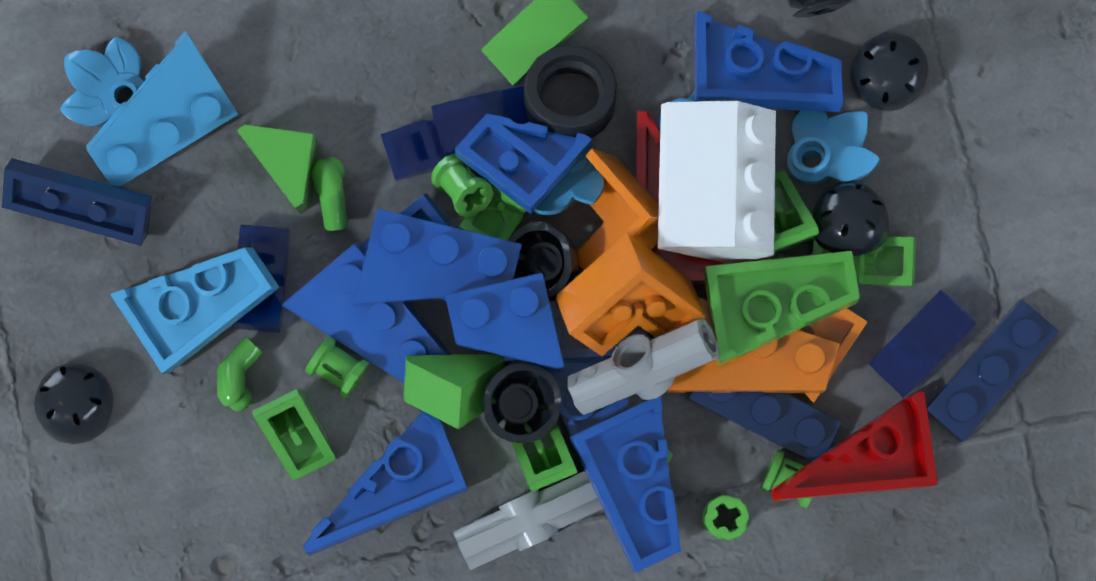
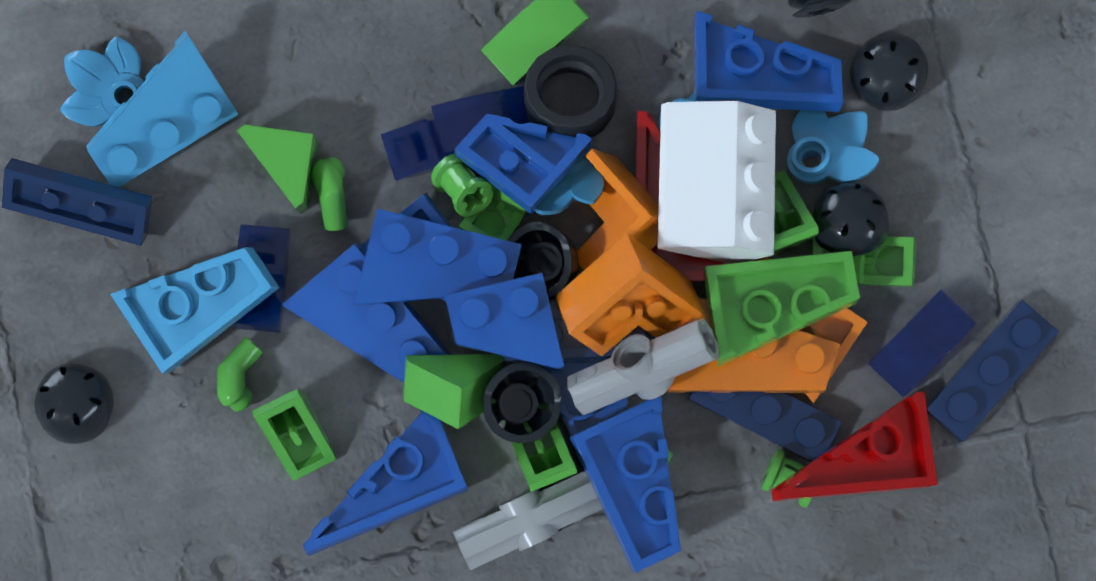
bright green bush [305,336,370,399] -> none
bright green bush [702,495,749,540] -> none

